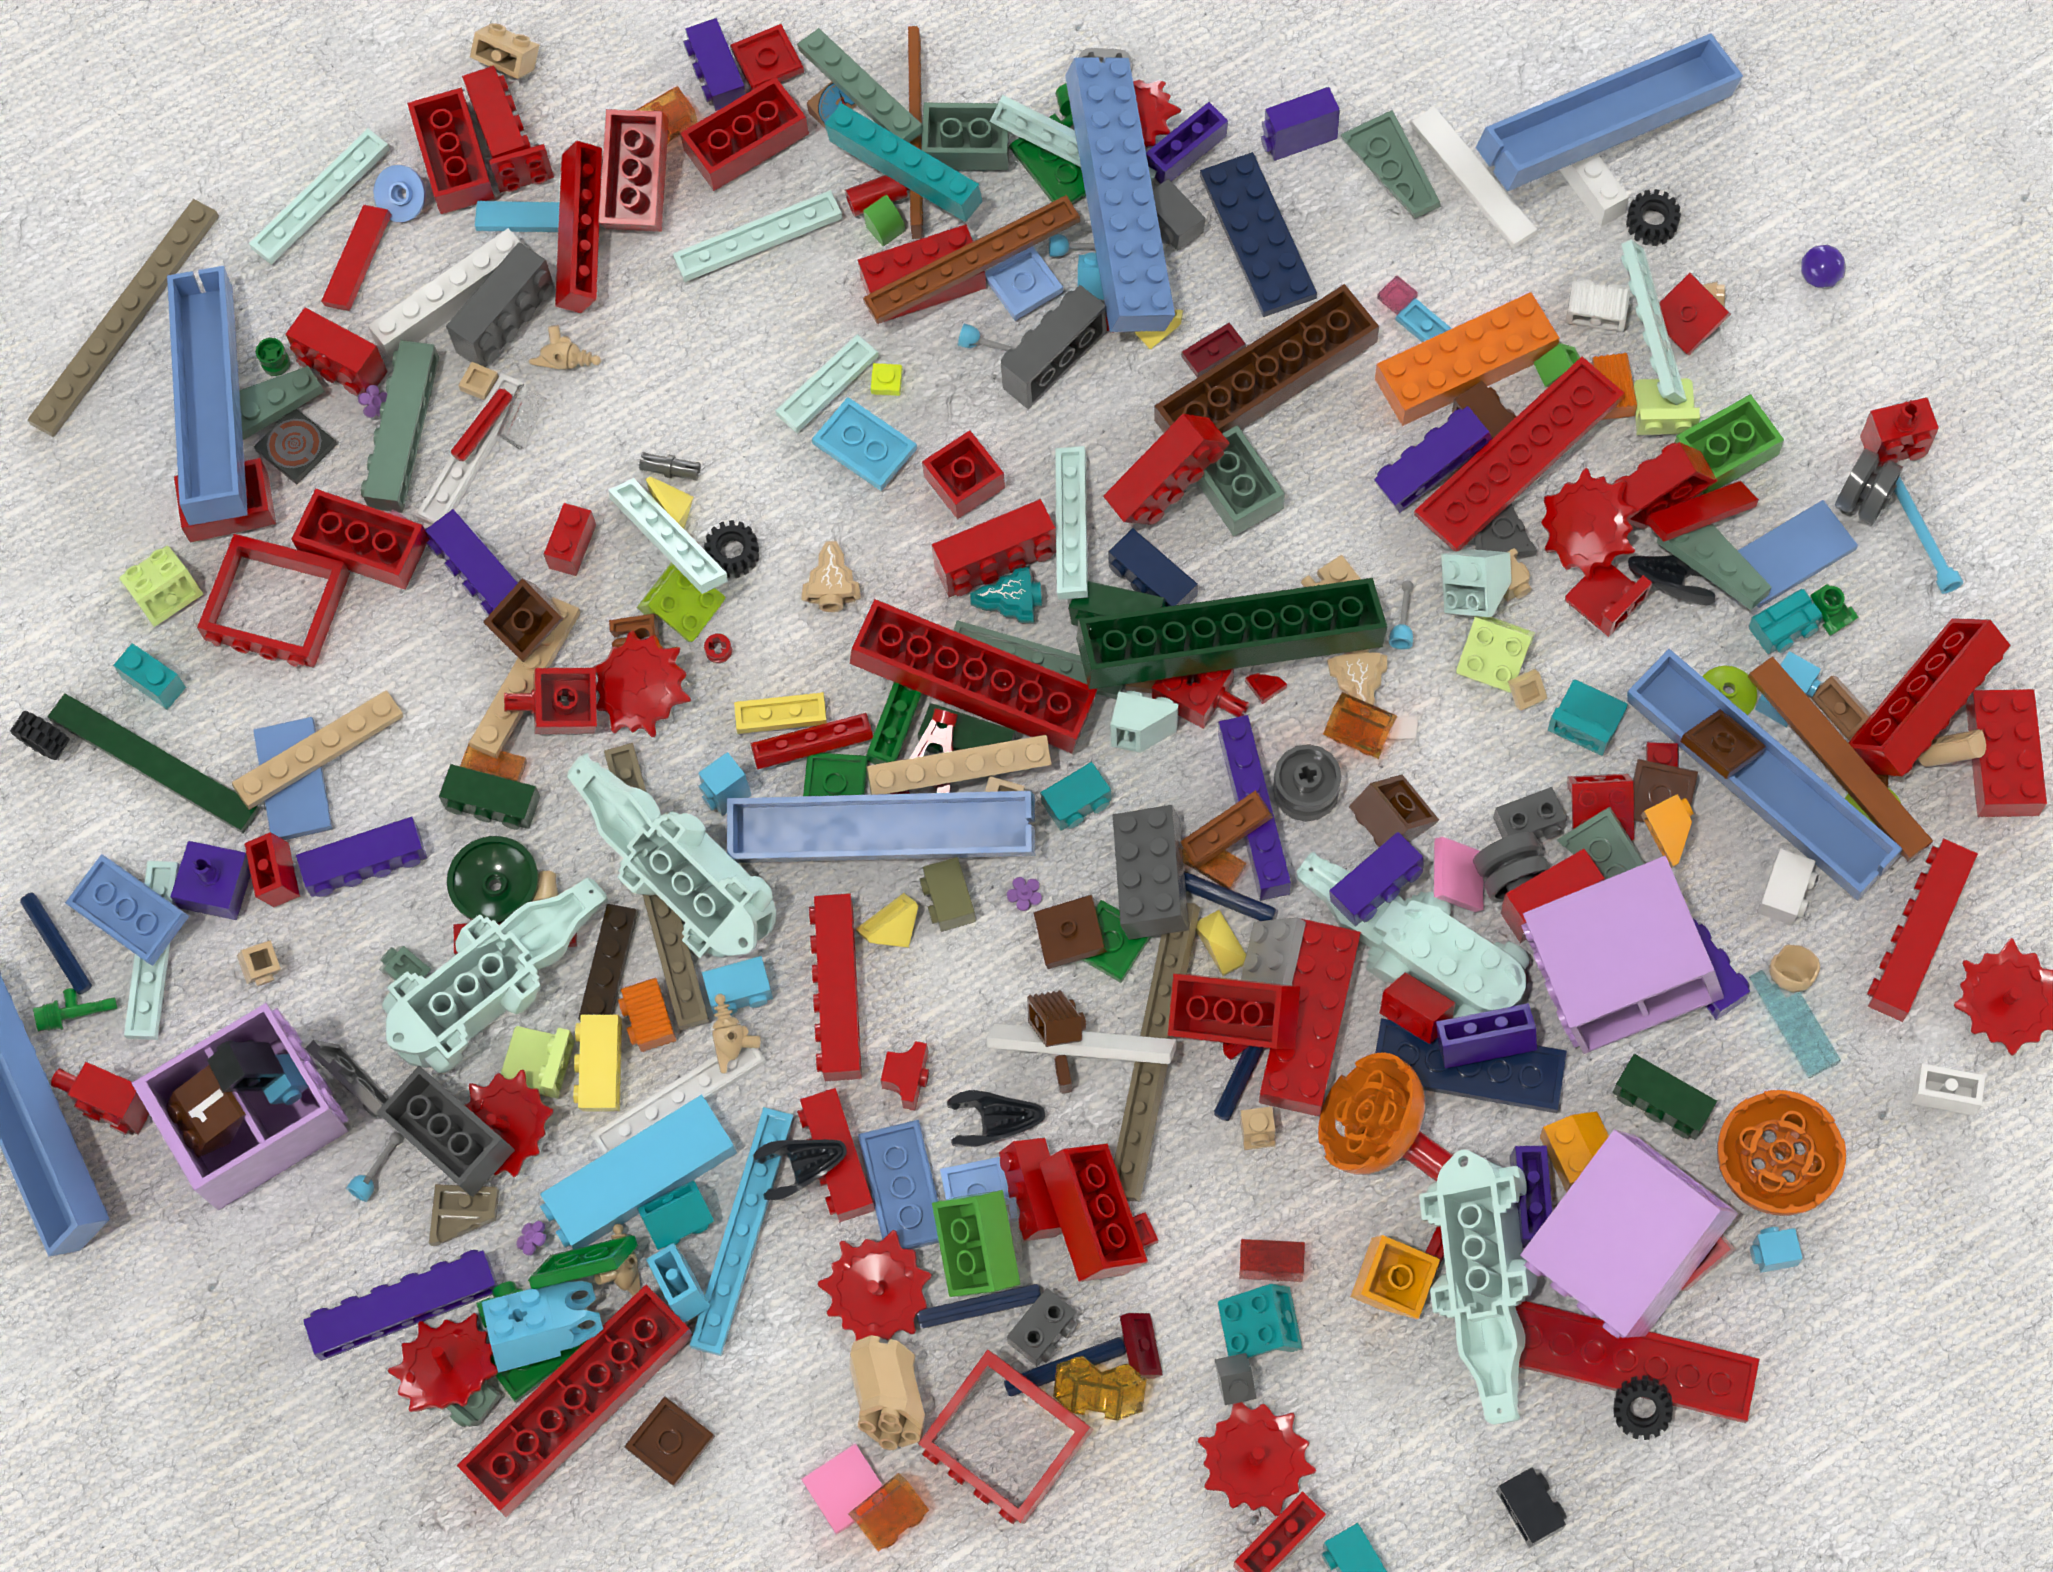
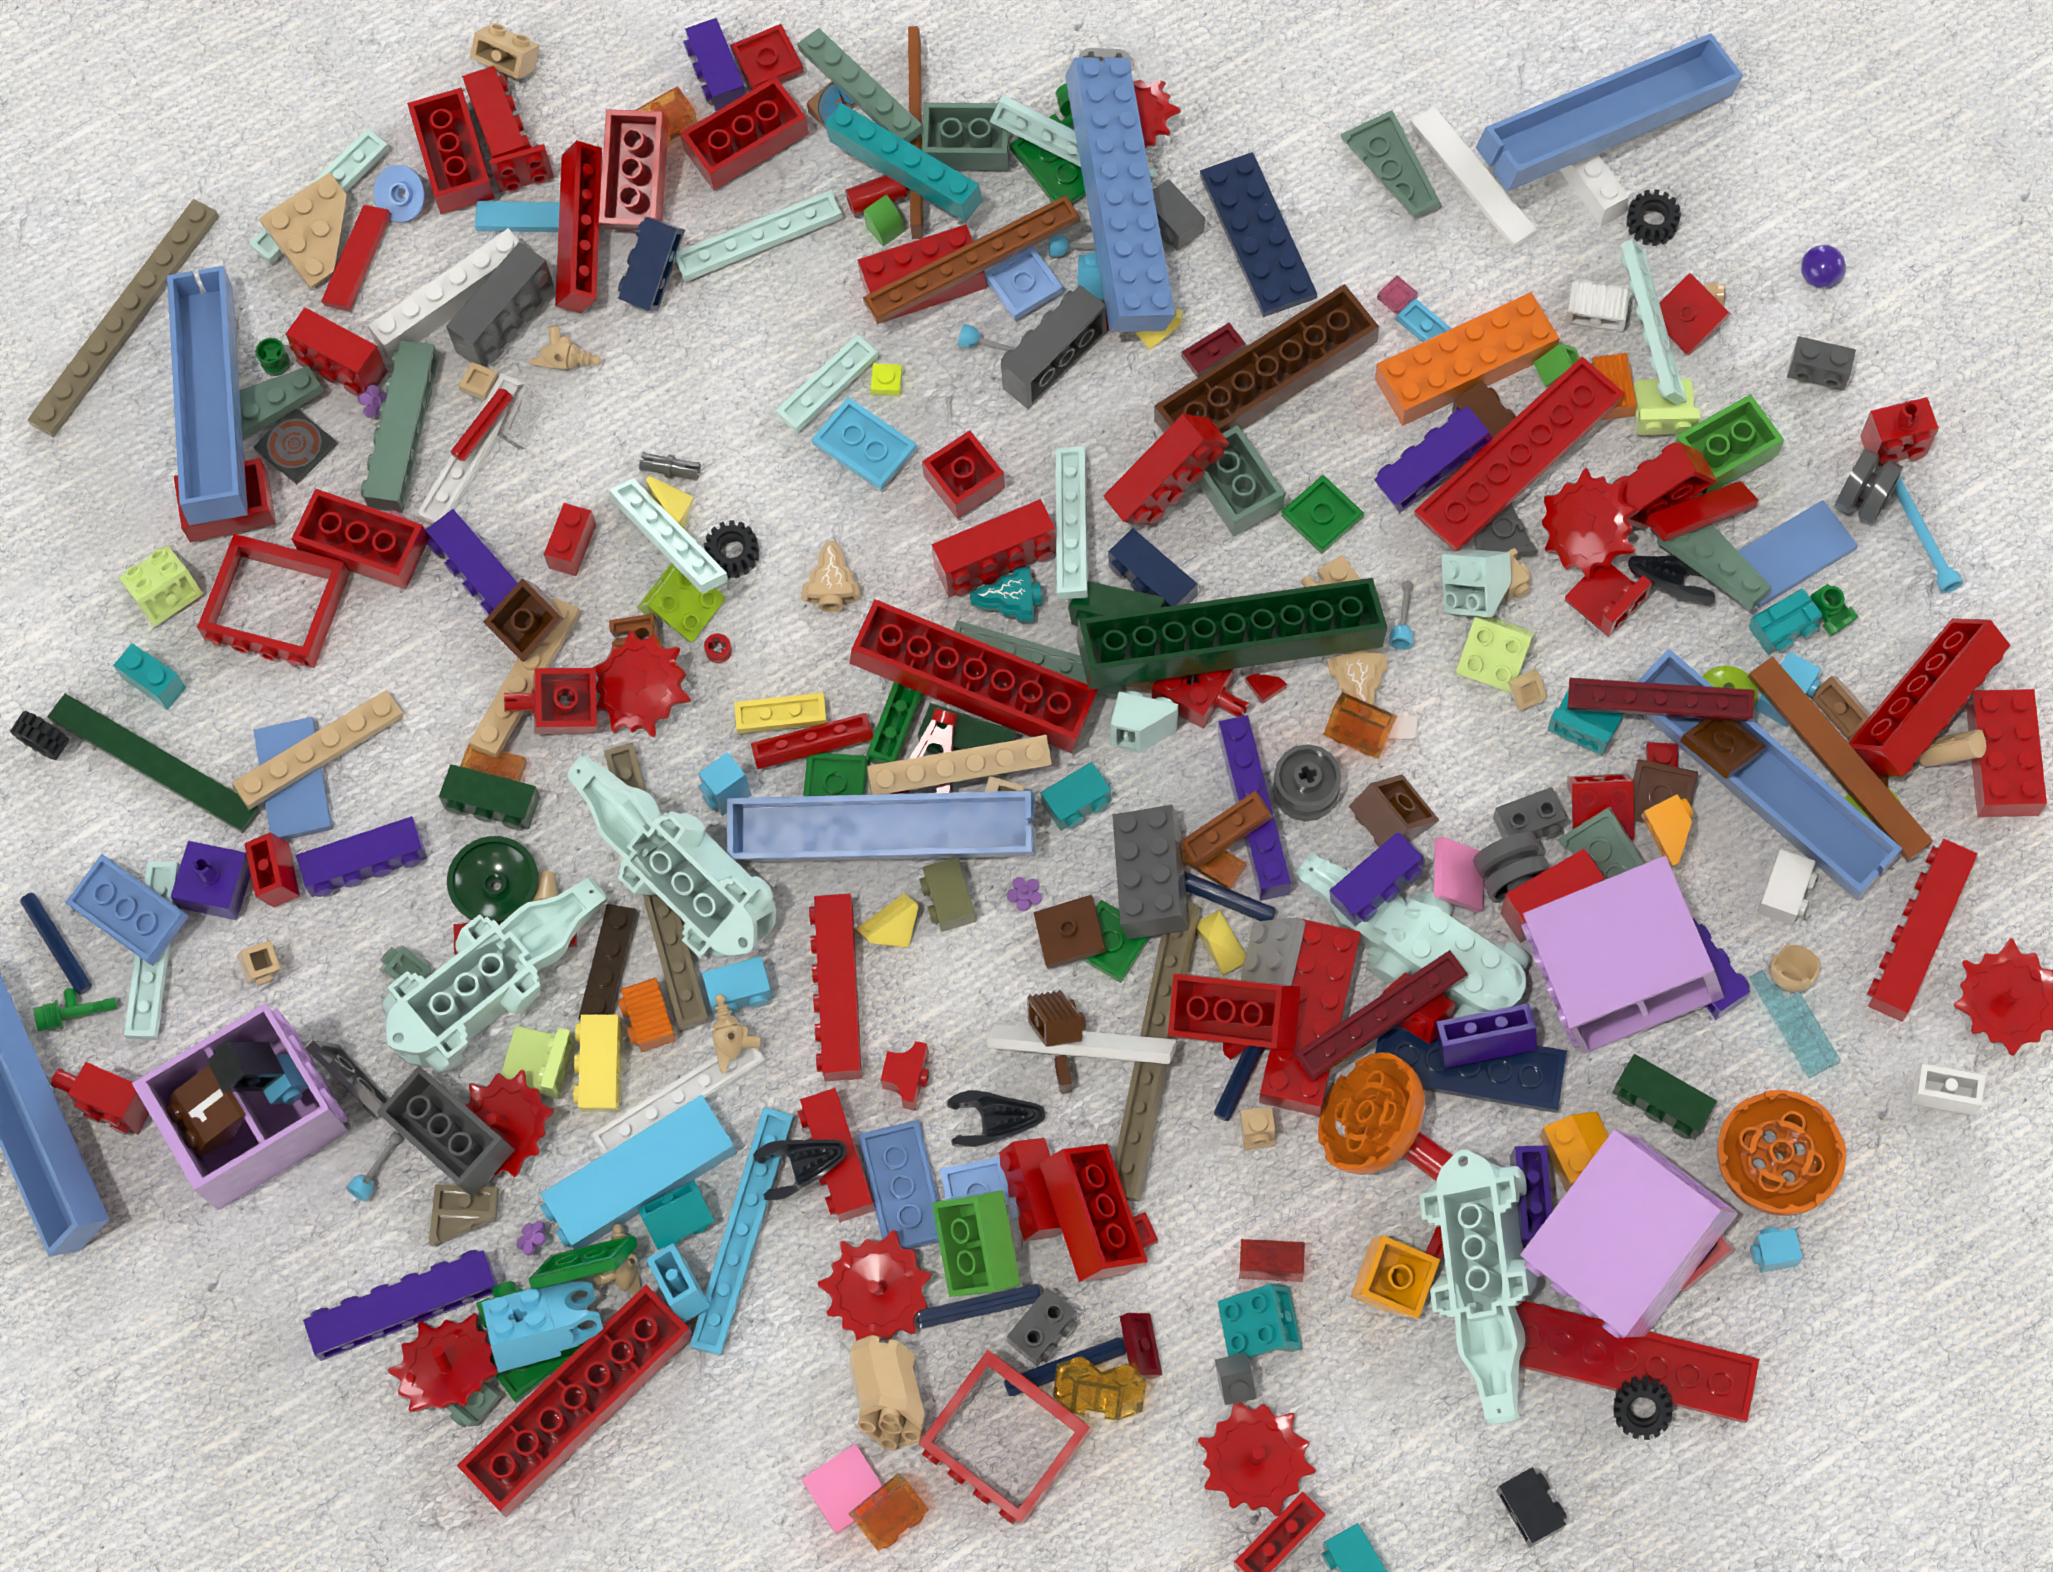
reddish brown plate [624,1396,715,1488] -> none
dark purple brick [1146,102,1228,184] -> none
dark purple brick [1261,87,1340,161] -> none
none -> tan plate [259,172,347,290]
none -> dark blue brick [618,217,685,311]
none -> green tile [1281,475,1364,554]
none -> dark red tile [1294,950,1468,1081]
none -> dark red tile [1567,677,1755,722]
none -> dark grey brick [1787,336,1856,391]

